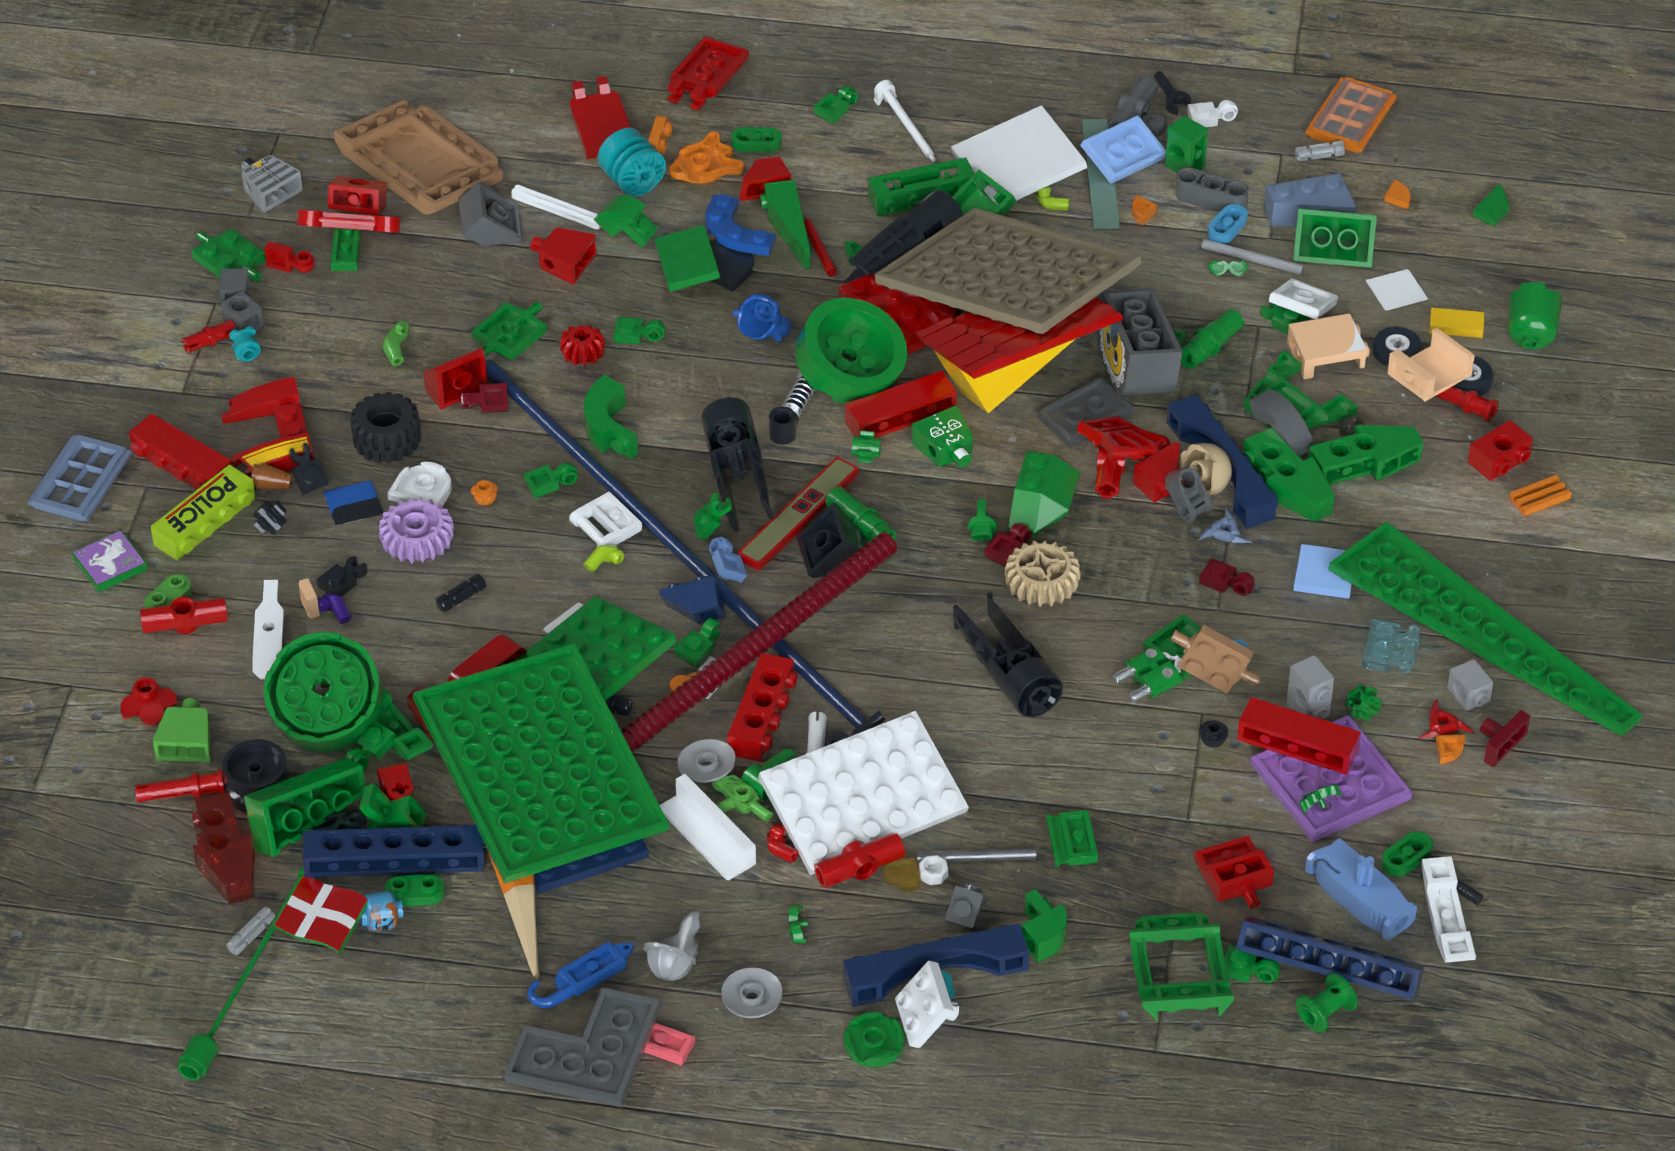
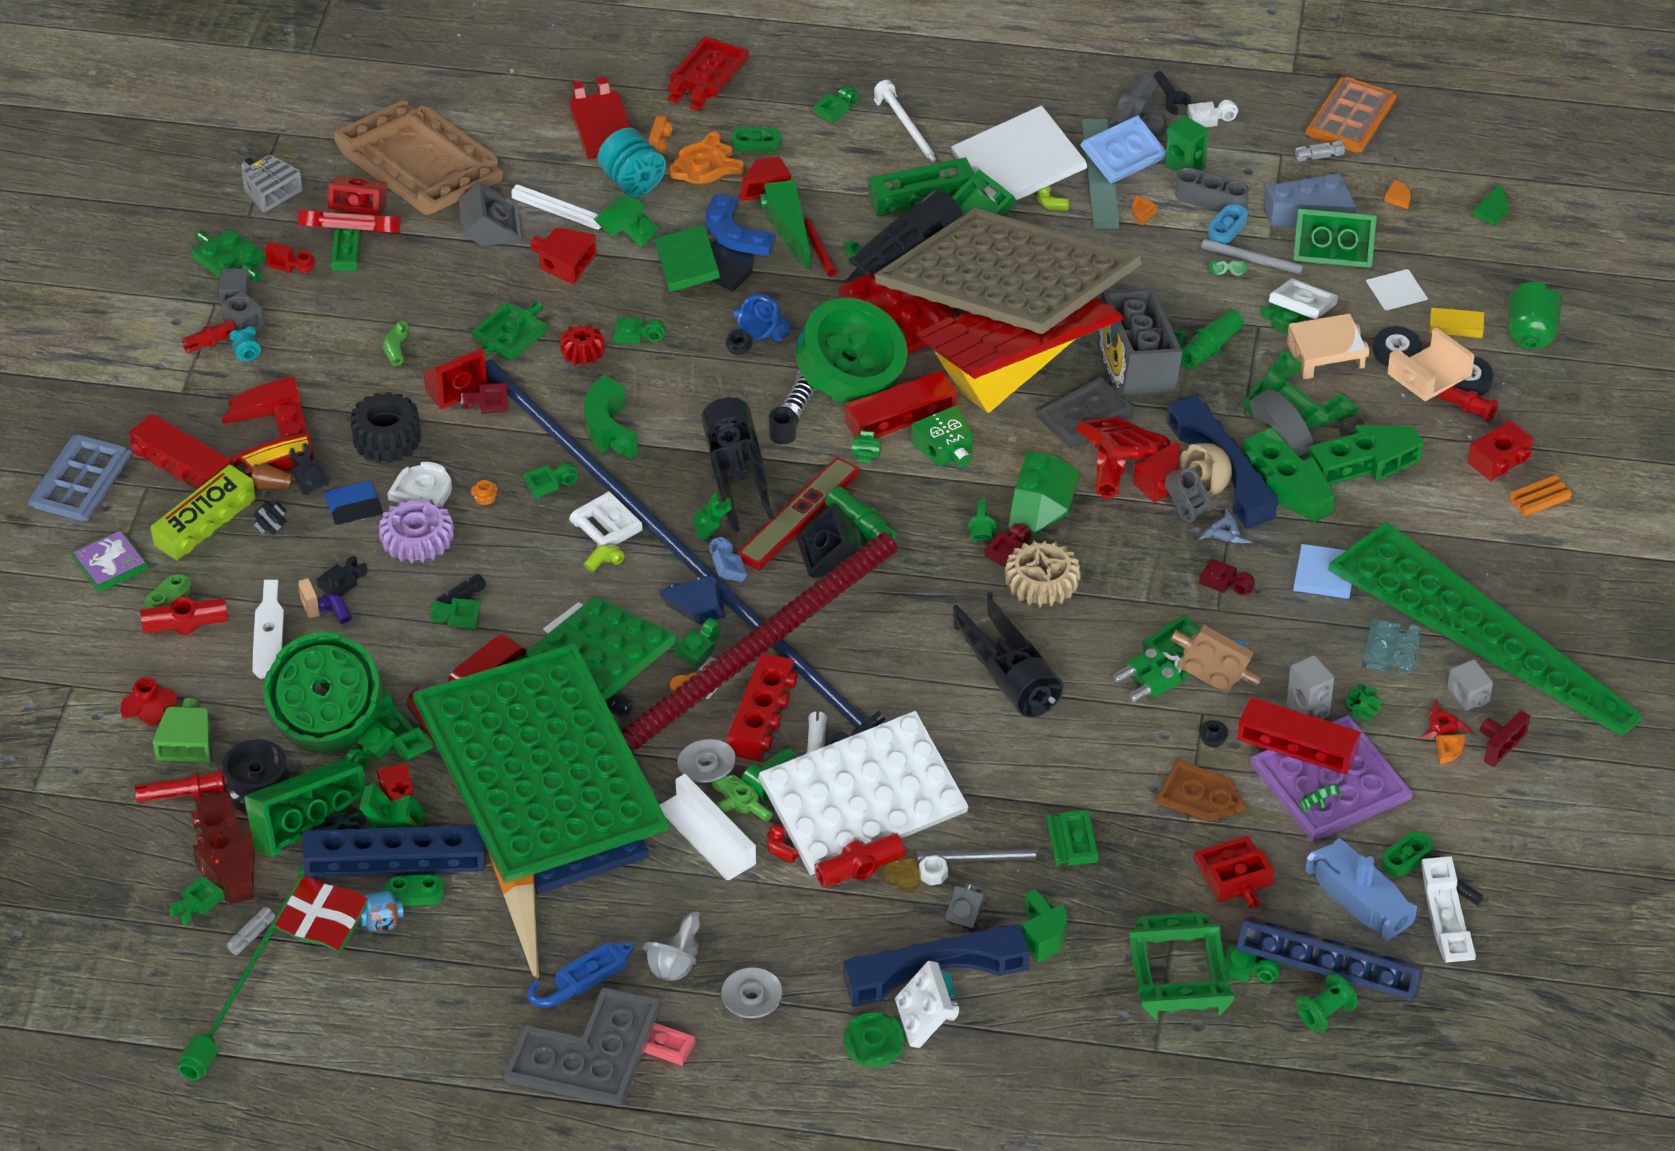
green piece [788,904,808,944] -> none
none -> green plate [169,875,224,925]
none -> green plate [430,598,481,629]
none -> black plate [726,329,753,355]
none -> dark orange tile [1154,759,1248,822]

